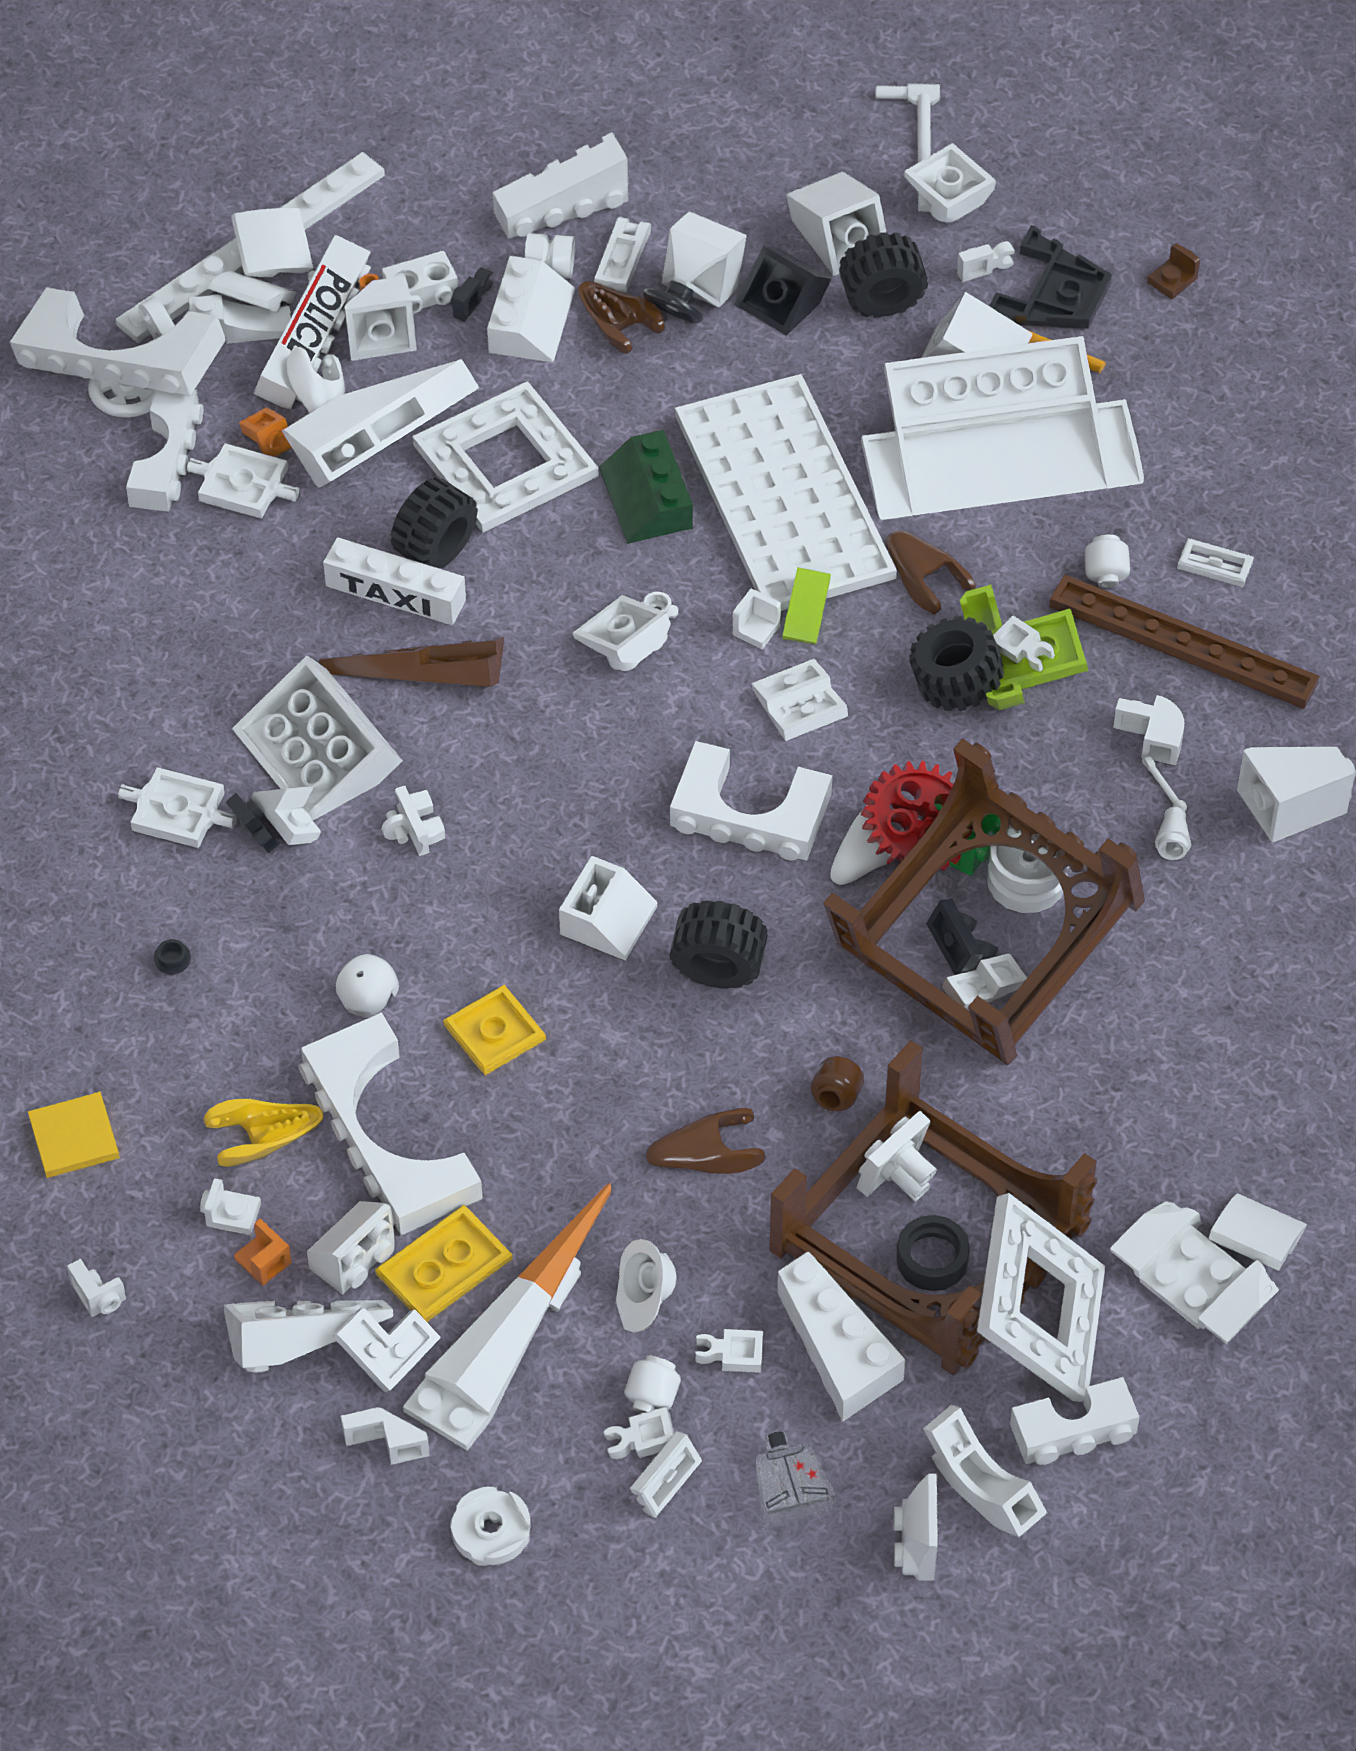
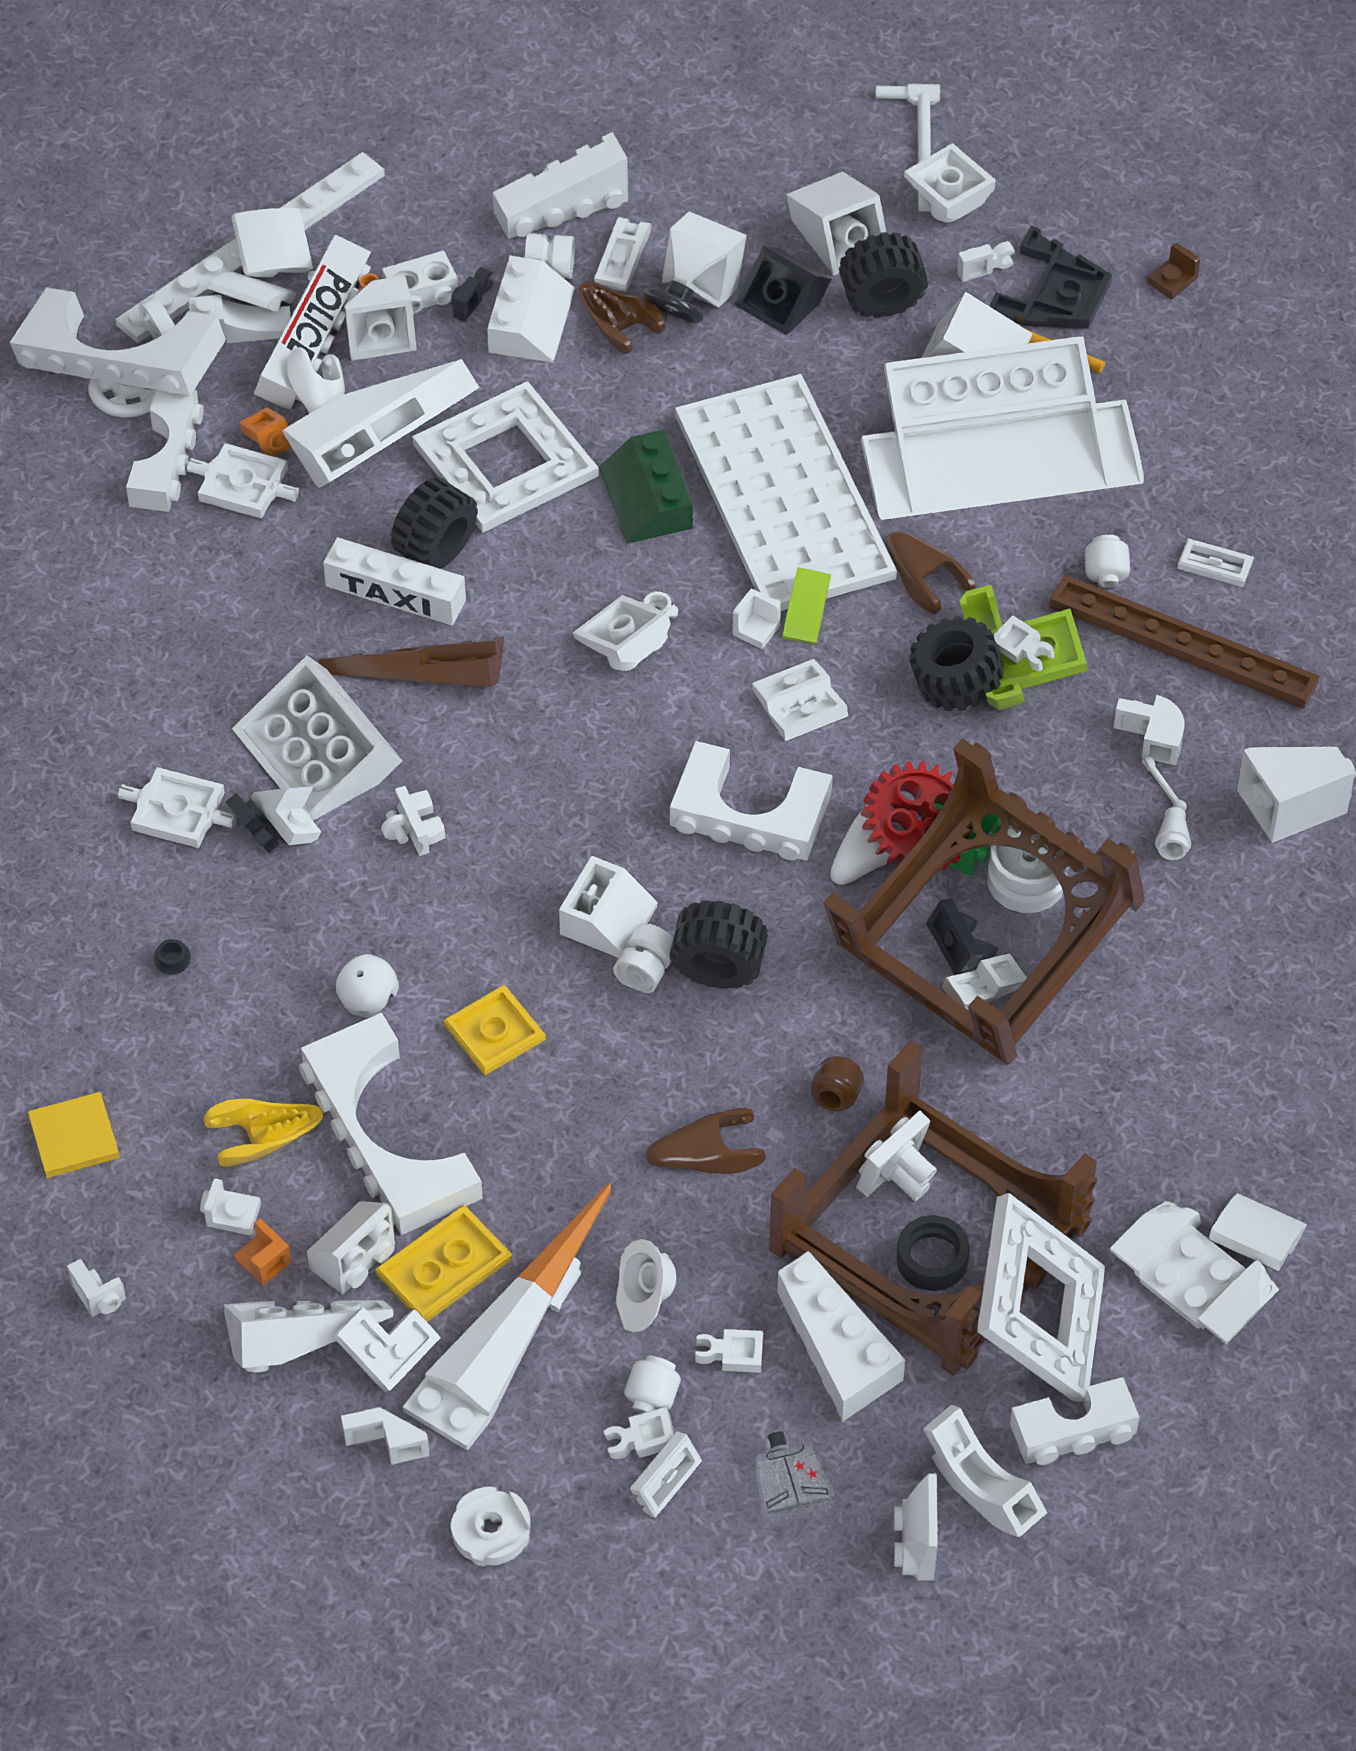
none -> white wheel [613,924,673,993]

